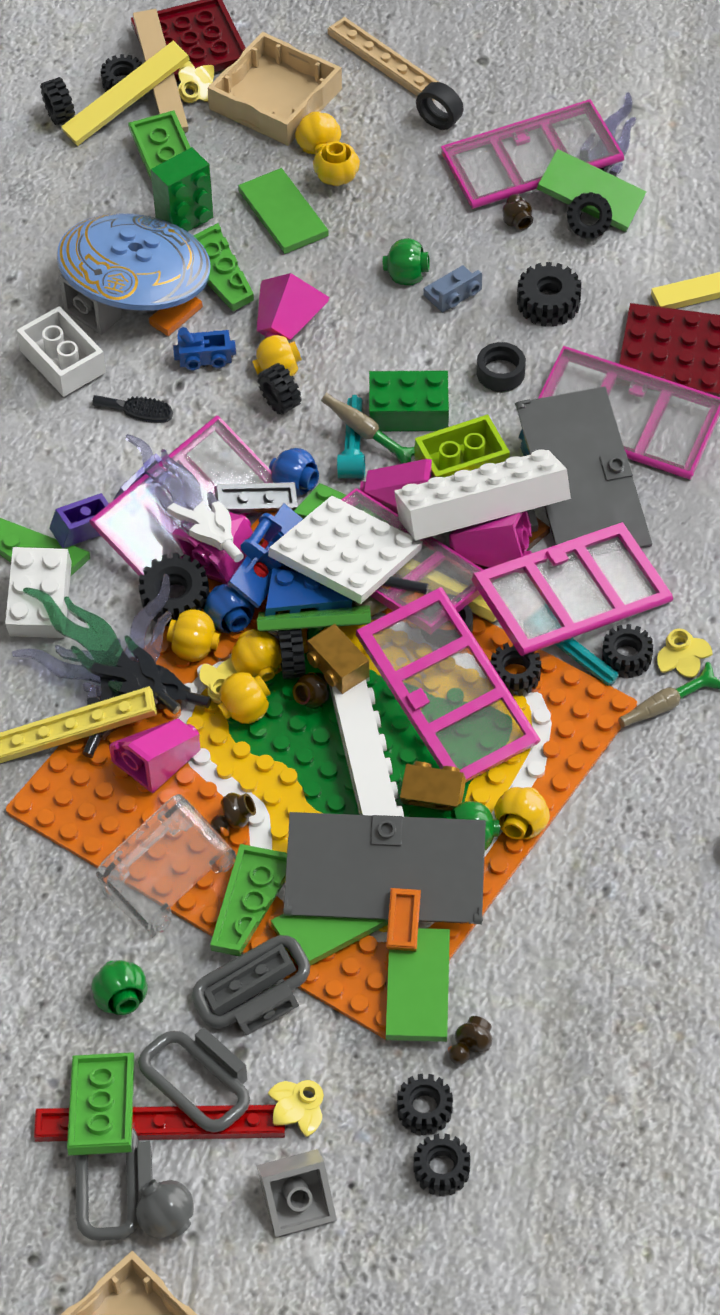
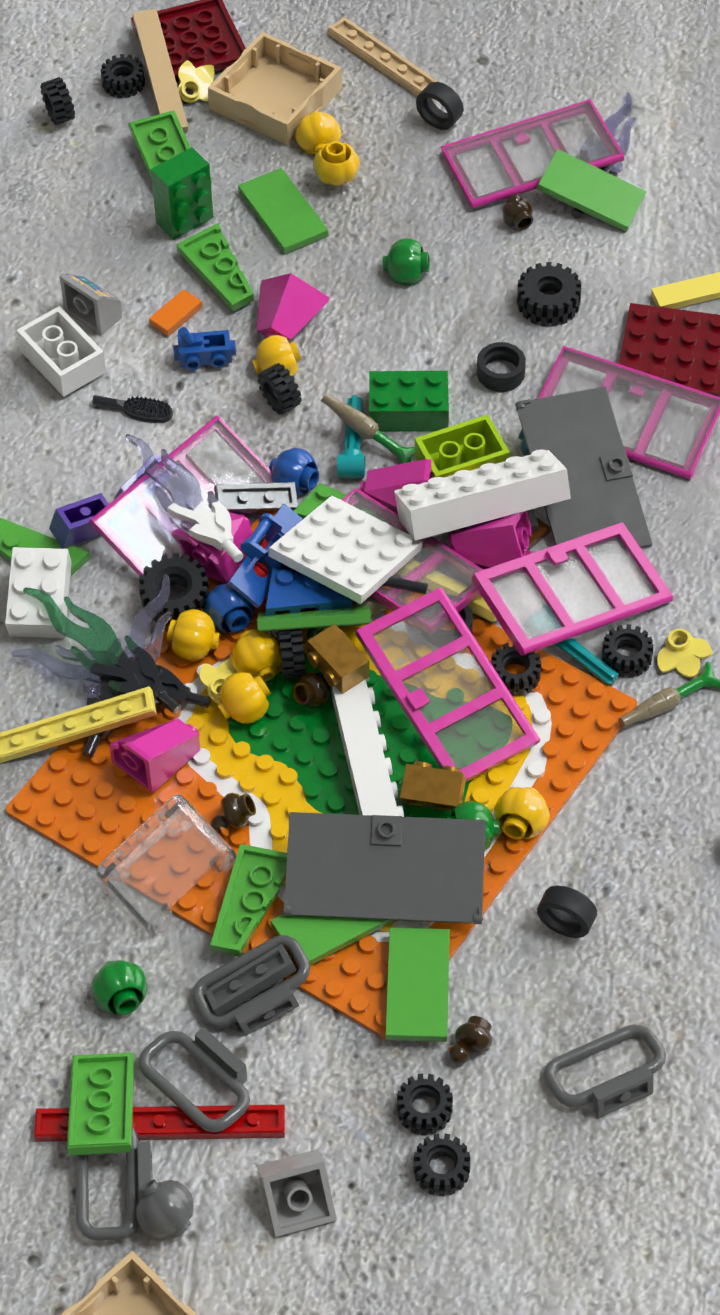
medium blue dish [57,213,210,310] -> none
light yellow tile [61,41,189,146] -> none
light yellow plate [268,1080,324,1137] -> none
orange tile [386,888,421,951] -> none
sand blue bracket [423,265,482,313] -> none
black tyre [567,192,612,239] -> none
none -> black tyre [537,885,597,938]
none -> dark grey bar [544,1024,666,1118]

